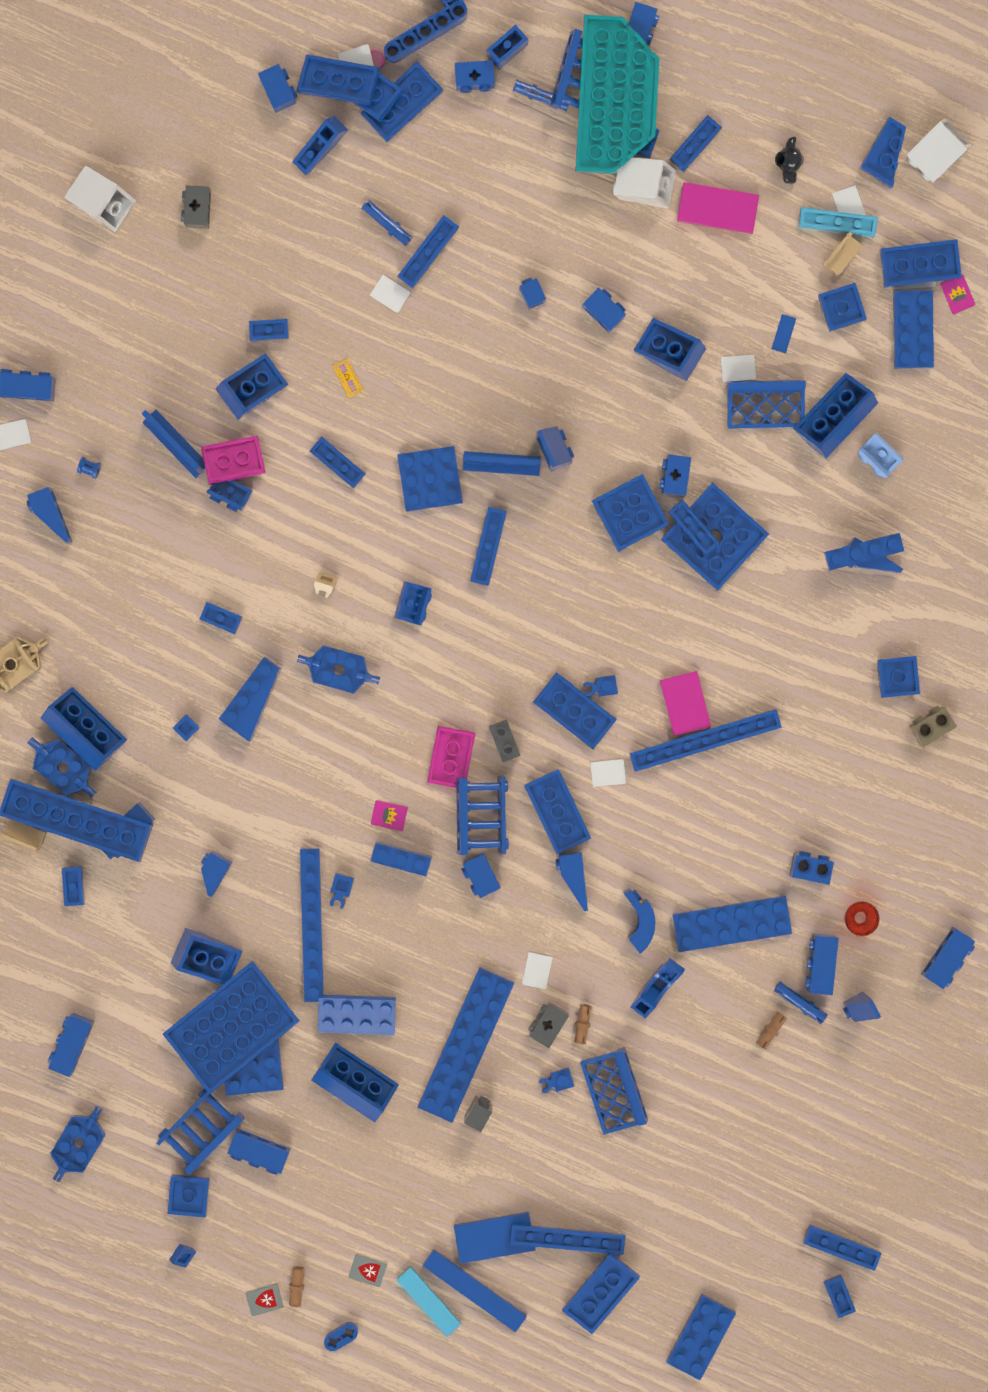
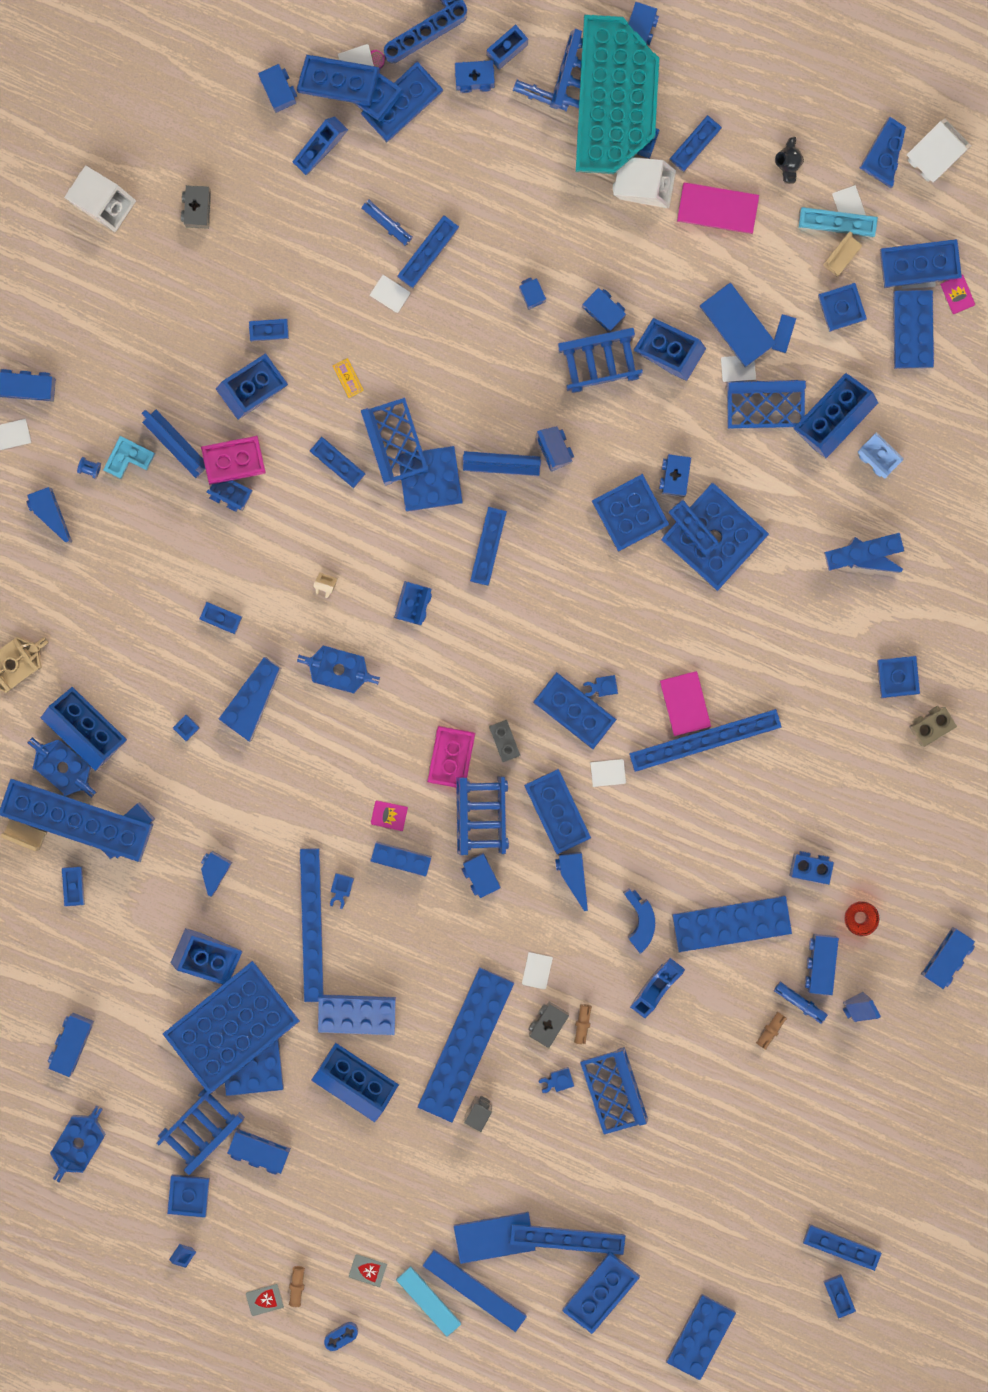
none -> medium azure plate [103,436,156,479]
none -> blue fence [361,398,428,486]
none -> blue fence [558,328,643,393]
none -> blue tile [699,282,777,367]

